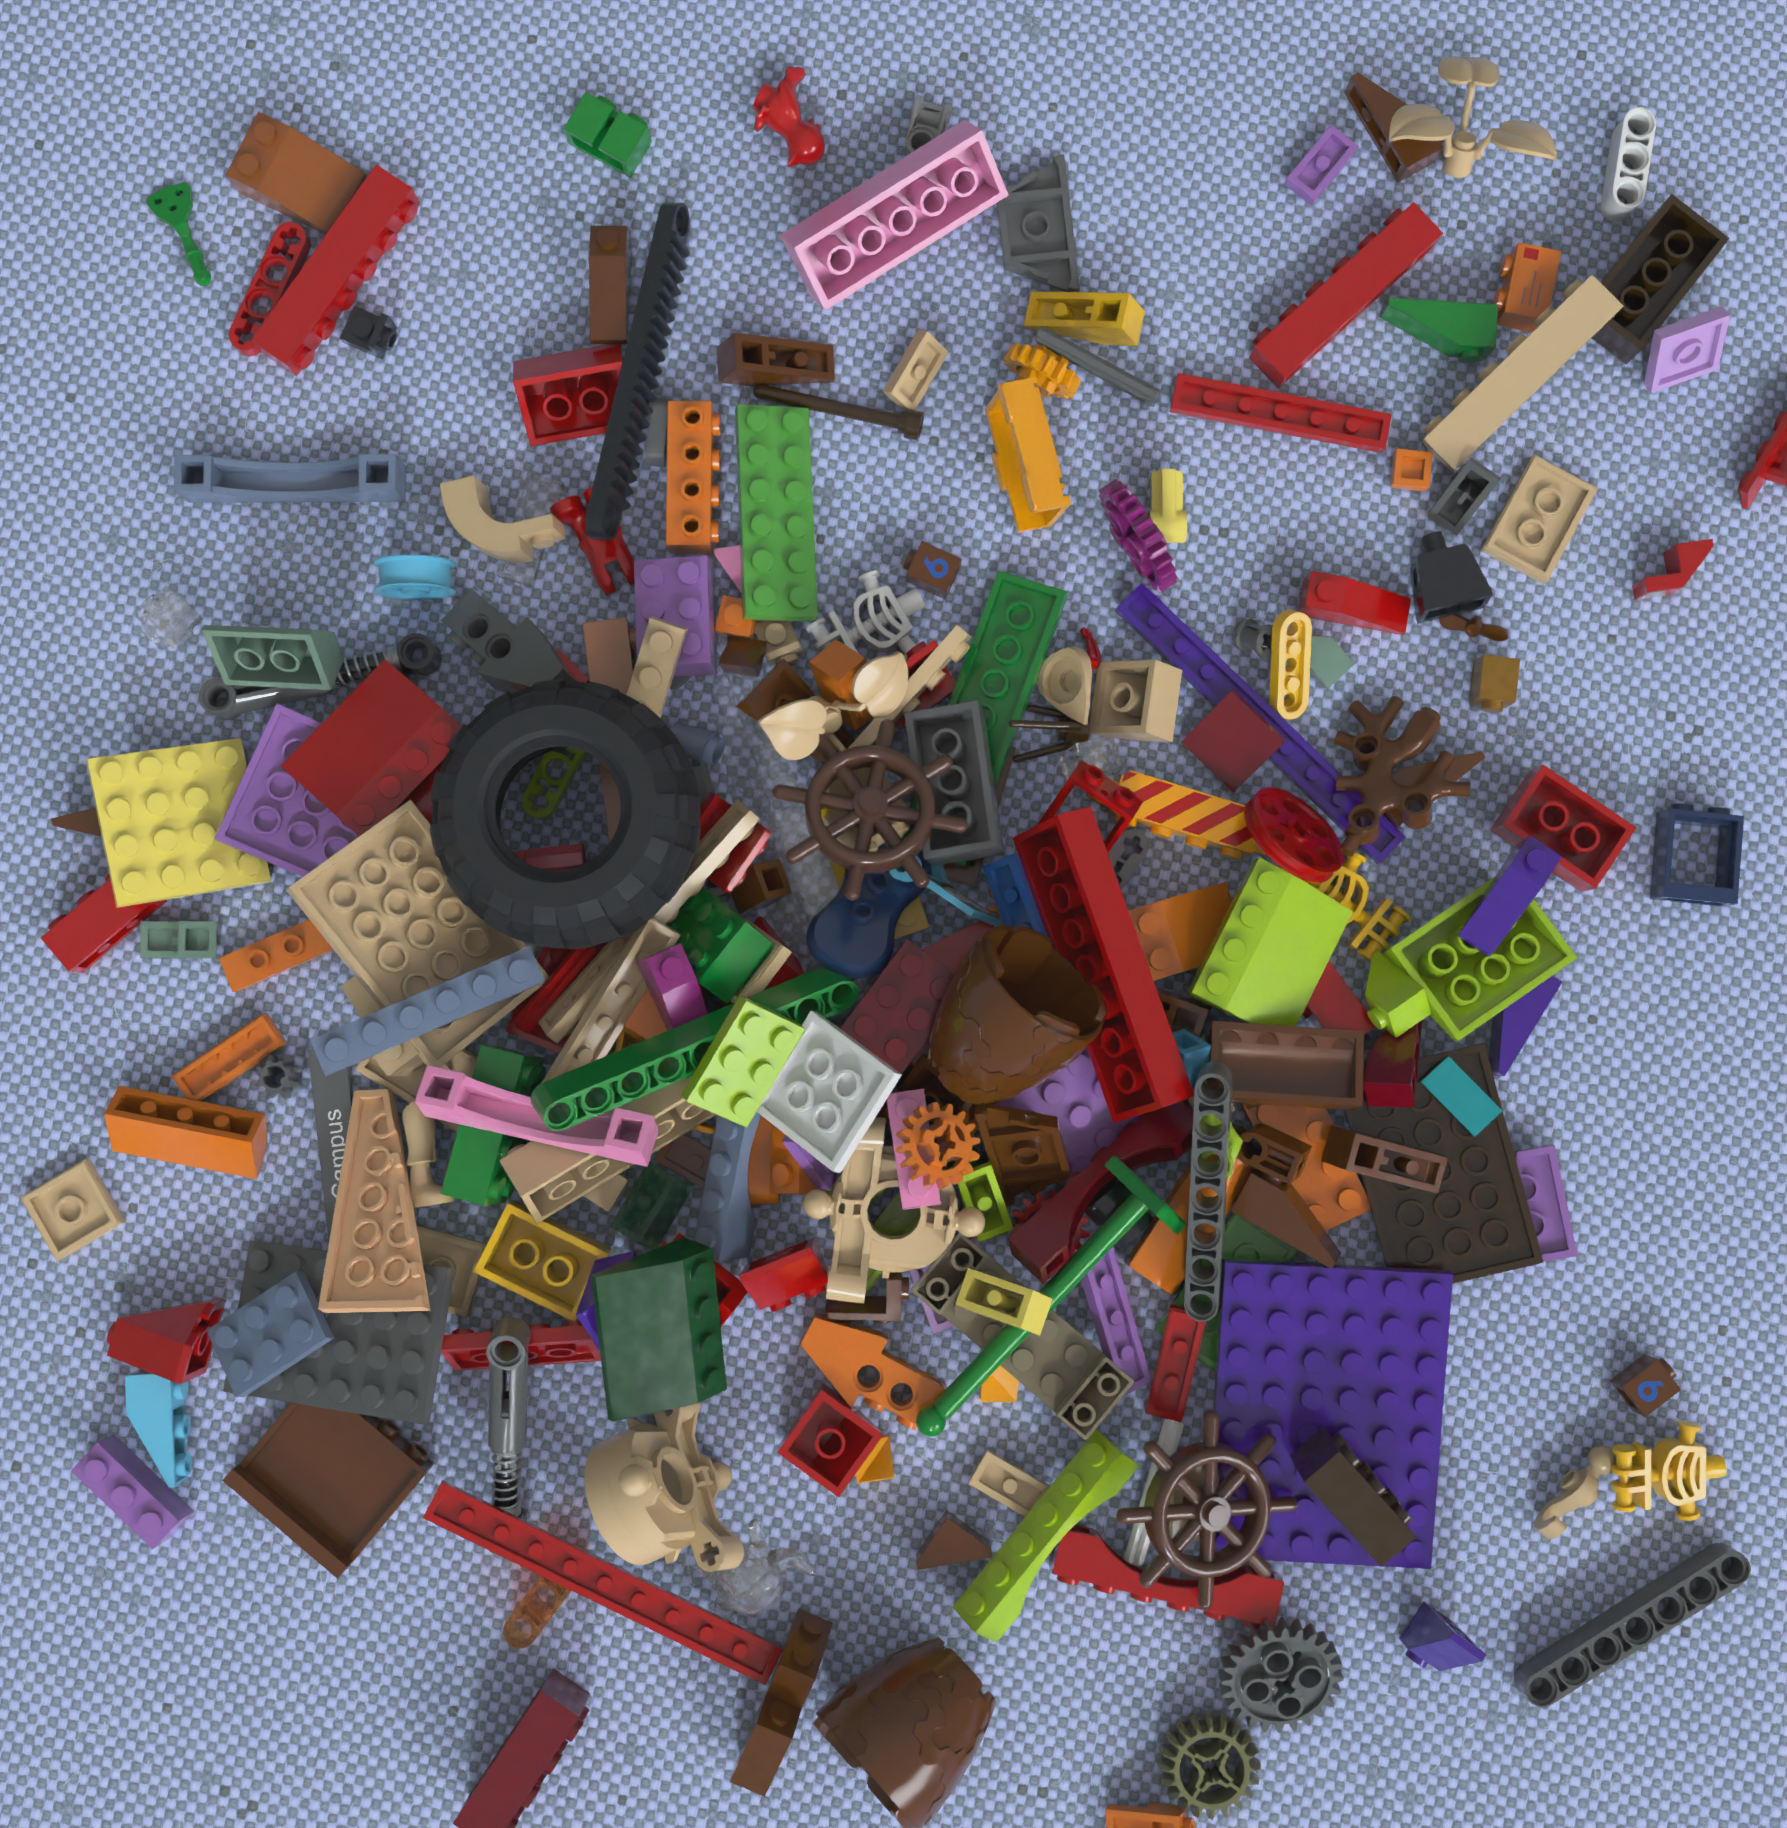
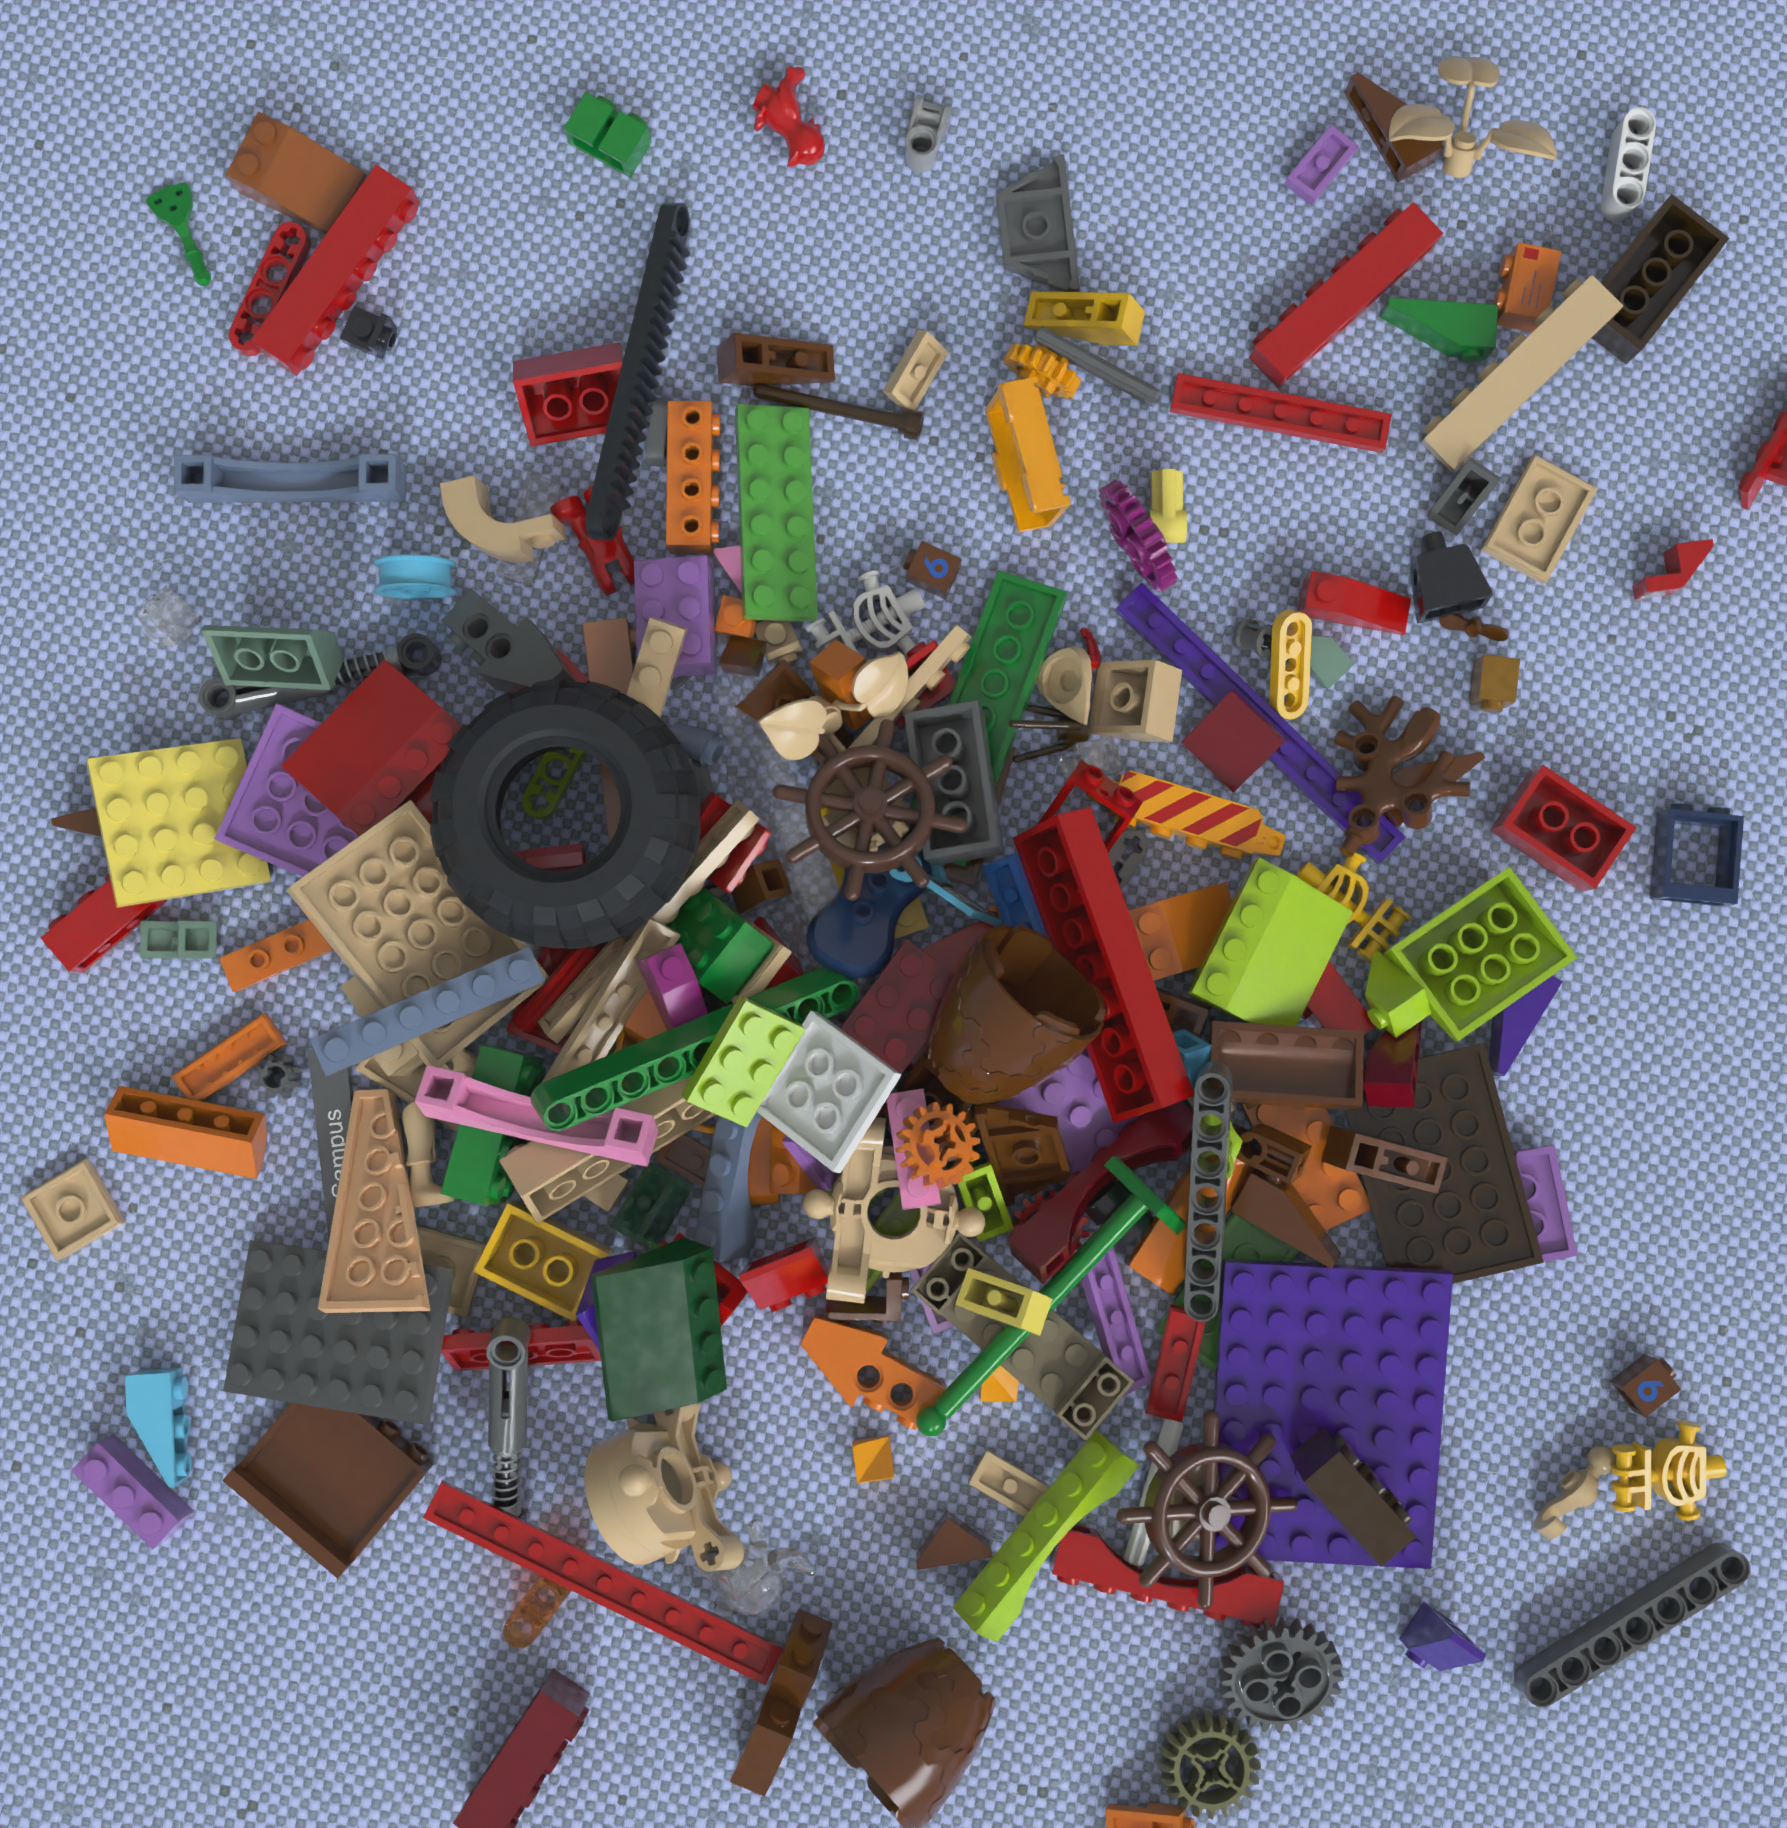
red slope [107,1298,226,1384] -> none
sand blue plate [207,1271,334,1397] -> none
reddish brown slope [589,226,632,344] -> none
red slope [777,1383,883,1497] -> none
bright pink brick [780,119,1009,310] -> none
red wedge [1244,787,1344,883] -> none
orange plate [1390,448,1433,492] -> none
teal tile [1420,1056,1502,1137] -> none
dark purple slope [1457,836,1562,957] -> none
lavender plate [1644,306,1730,393] -> none

